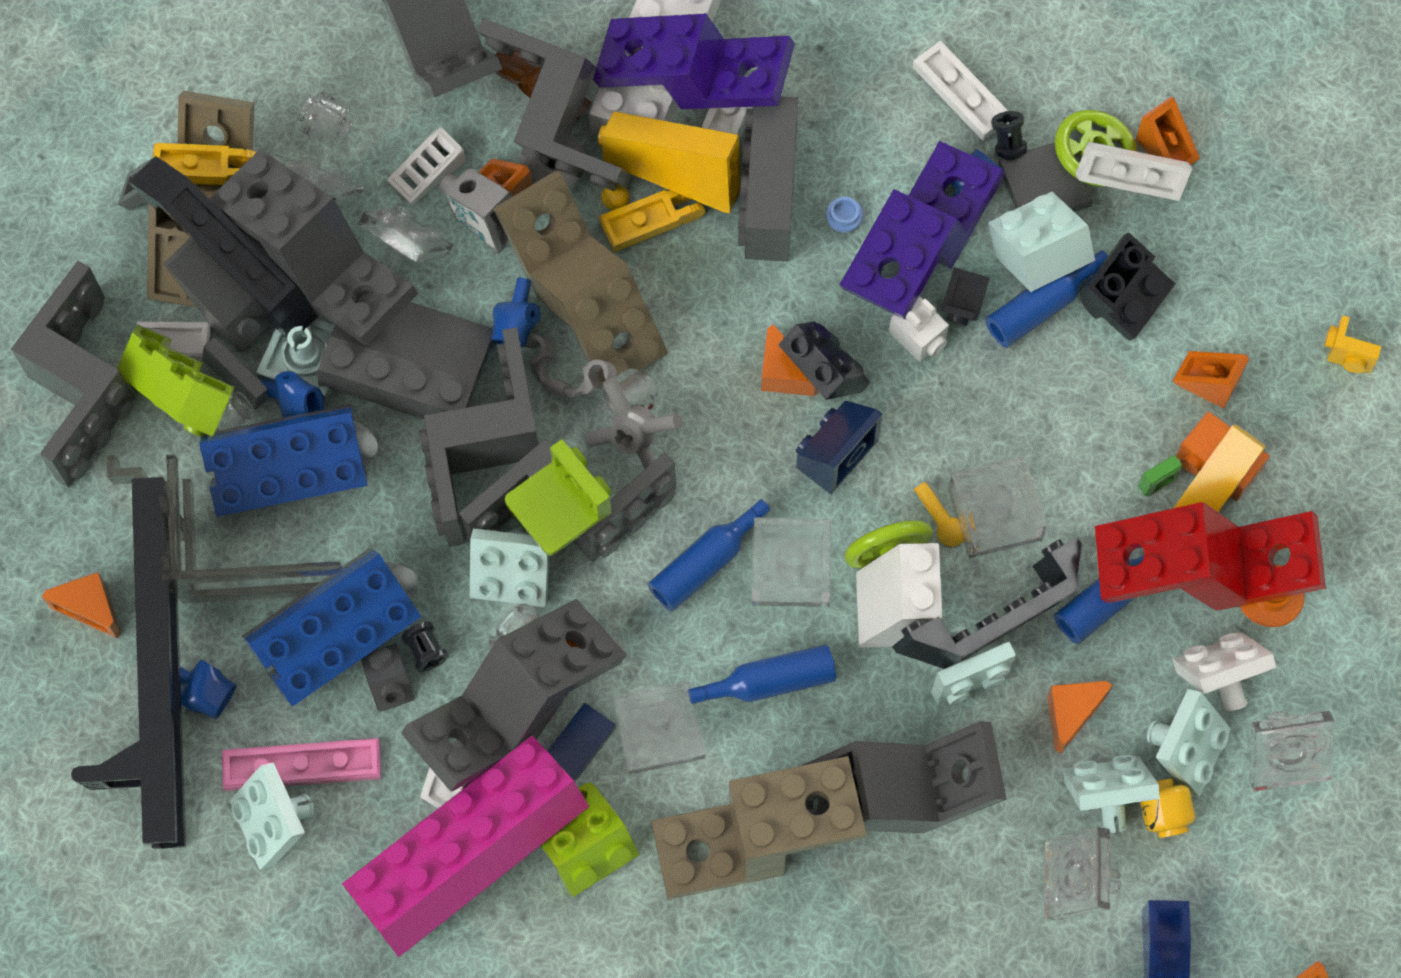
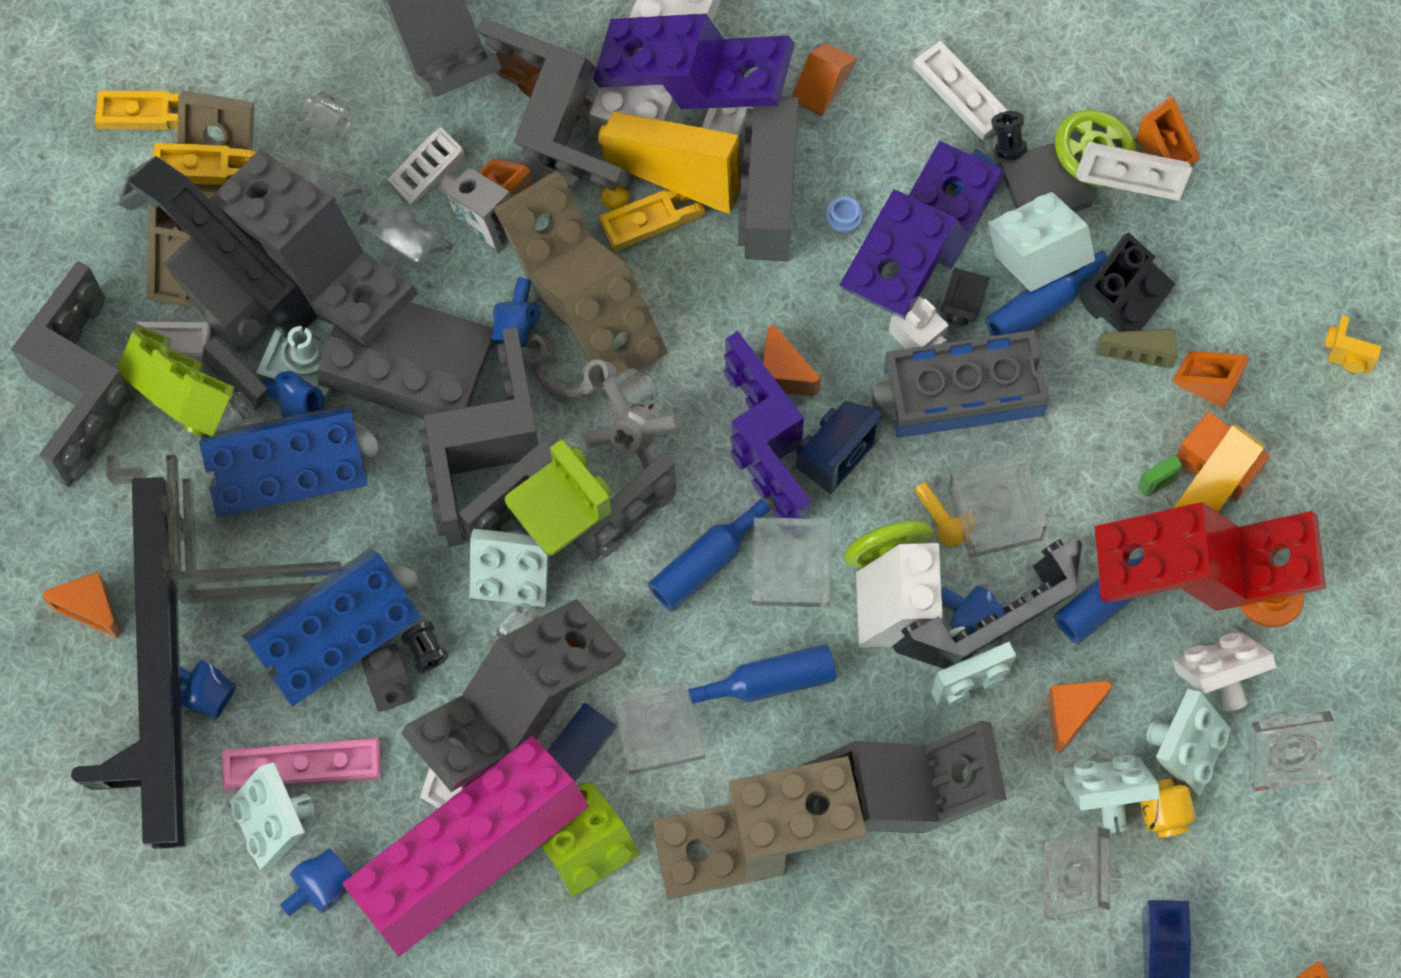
black plate [778,321,871,400] -> none
none -> yellow hinge [95,90,180,130]
none -> blue piece [280,848,352,917]
none -> dark purple bracket [724,331,811,535]
none -> orange slope [792,43,857,116]
none -> dark grey piece [872,330,1049,438]
none -> blue piece [941,586,1006,645]
none -> olive slope [1095,328,1178,368]

